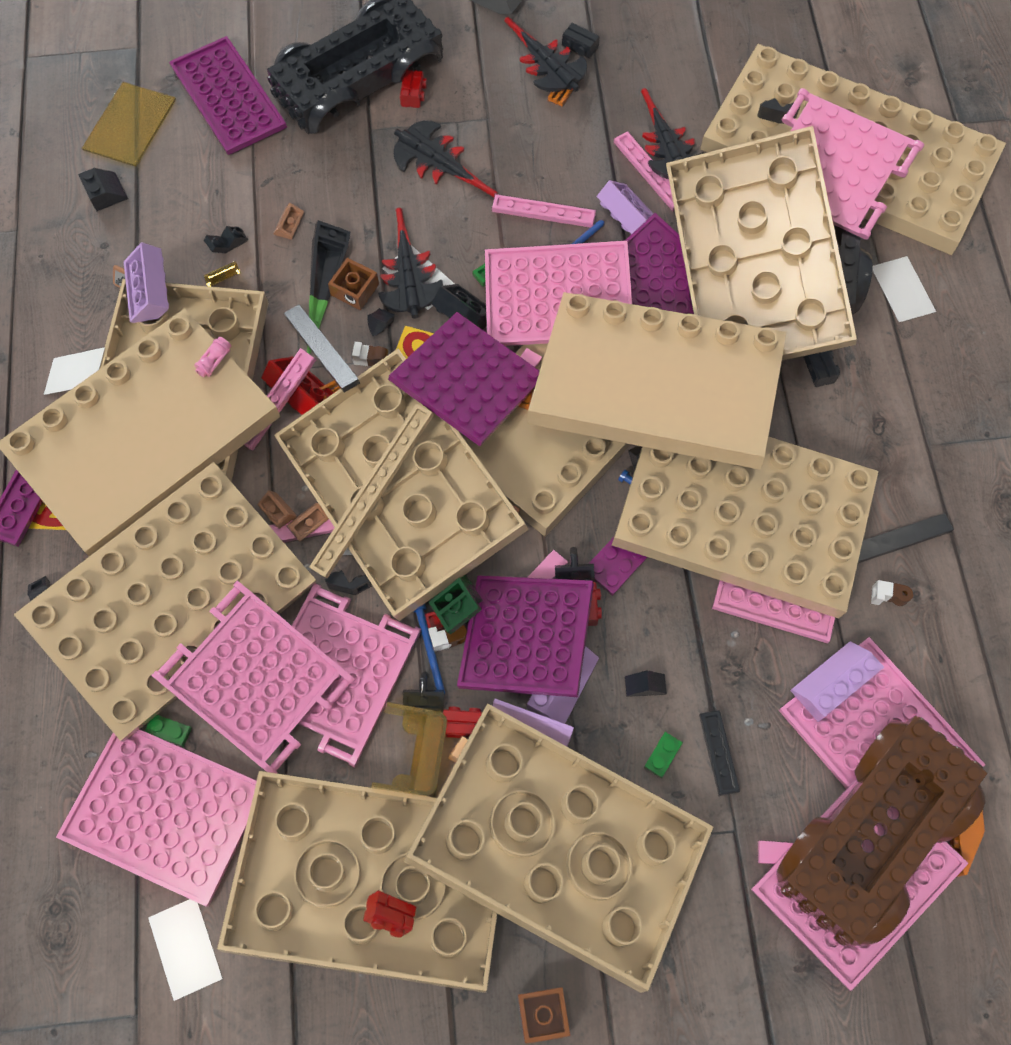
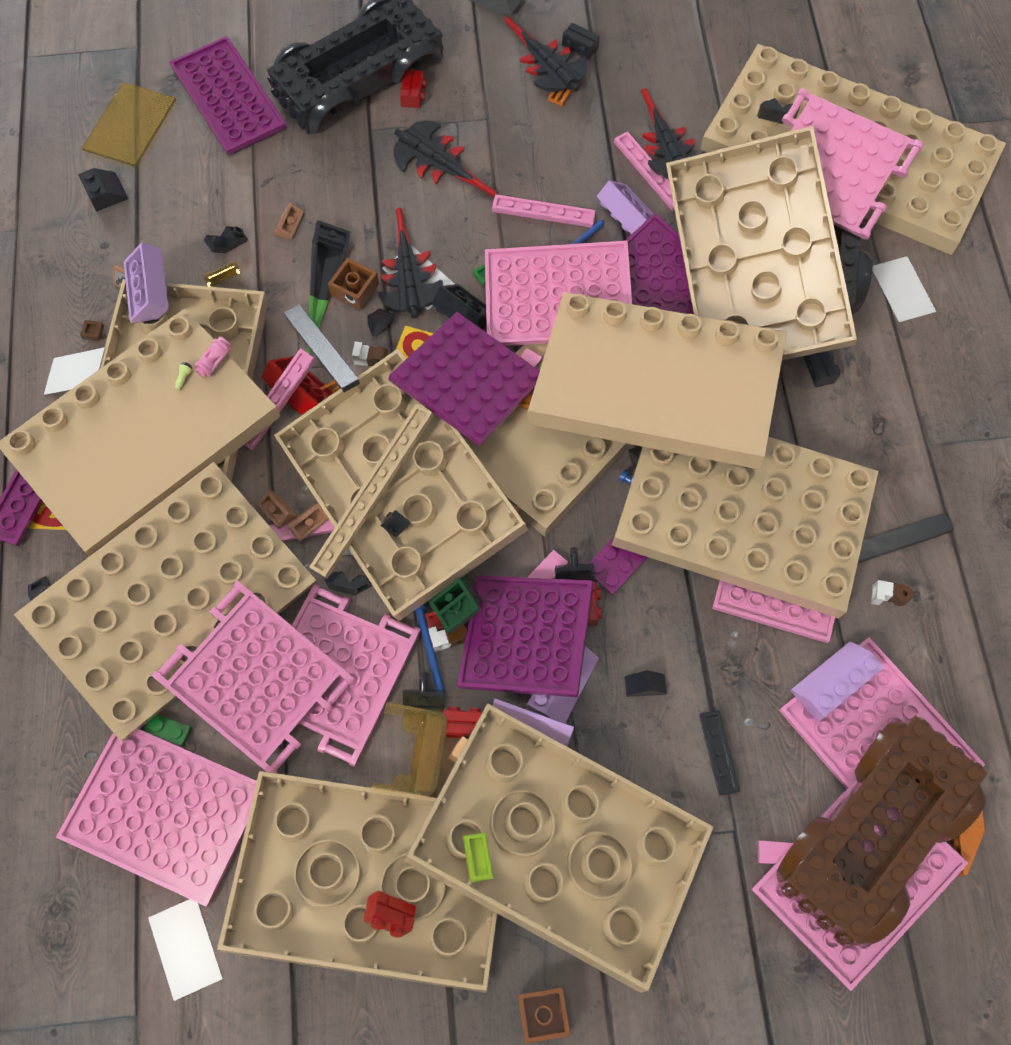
green plate [644,732,683,779] -> none
none -> reddish brown plate [80,320,104,341]
none -> yellowish green piece [174,362,192,390]
none -> black bracket [380,510,410,537]
none -> lime tile [463,832,494,883]

